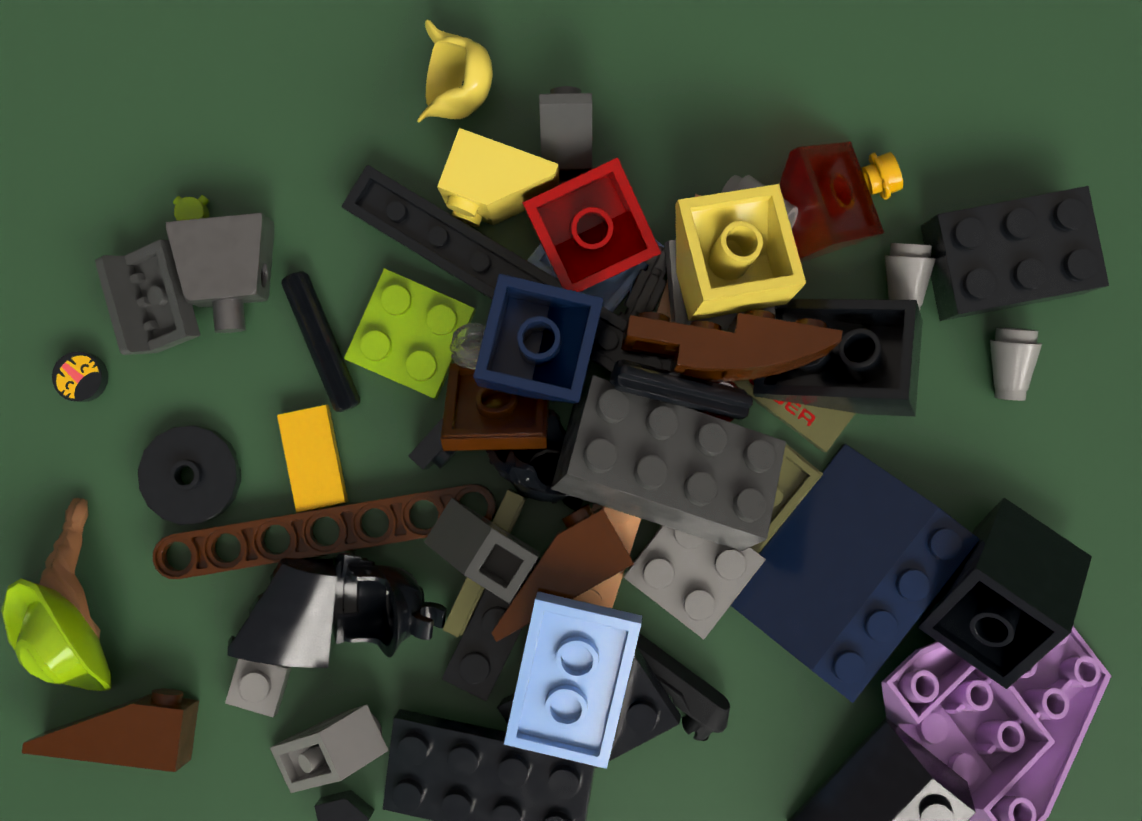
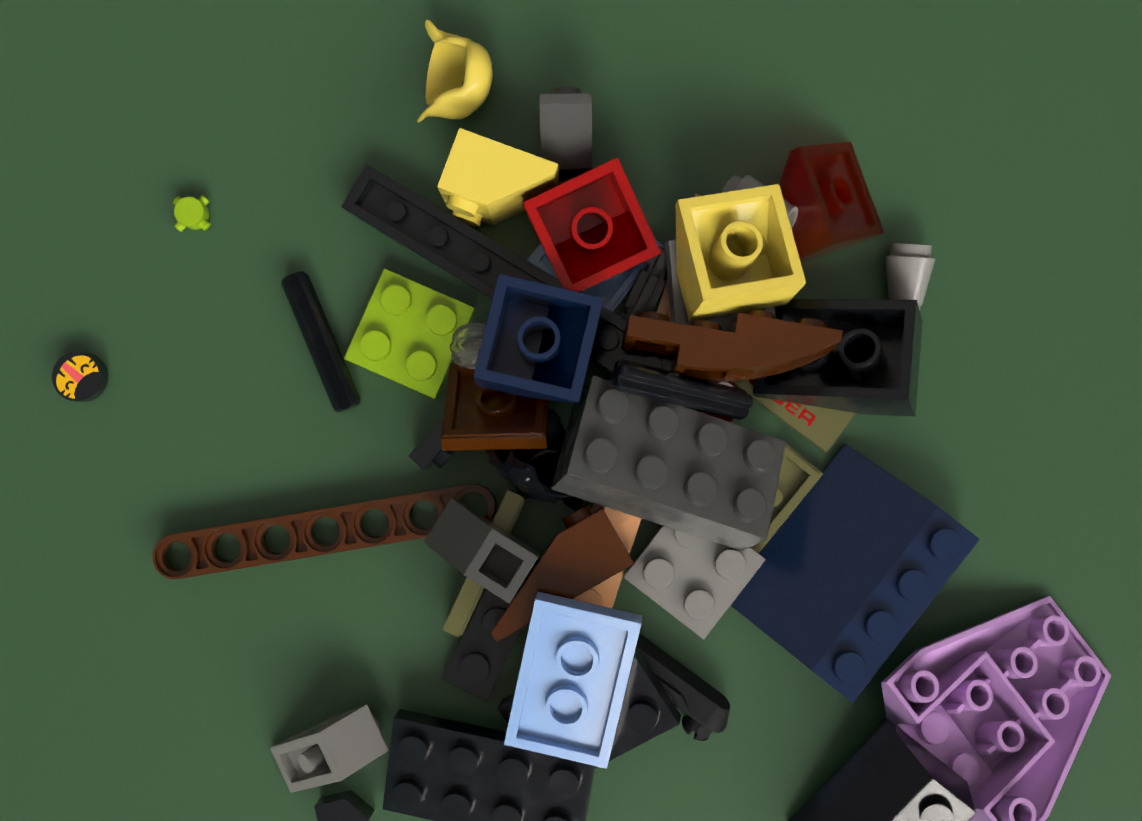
lime hat [1,498,112,691] -> none
reddish brown slope [22,688,199,772] -> none
dark grey bracket [95,240,201,355] -> none
black plate [138,426,241,525] -> none
flat silver torso [166,213,275,333] -> none
light grey plate [225,659,292,717] -> none
black slope [227,558,337,668] -> none
yellow tile [277,405,348,513] -> none
black helmet [332,552,447,658] -> none
yellow plate [862,152,903,200] -> none
black slope [918,498,1092,689] -> none
black brick [921,186,1109,321] -> none
light grey cone [990,327,1042,401] -> none

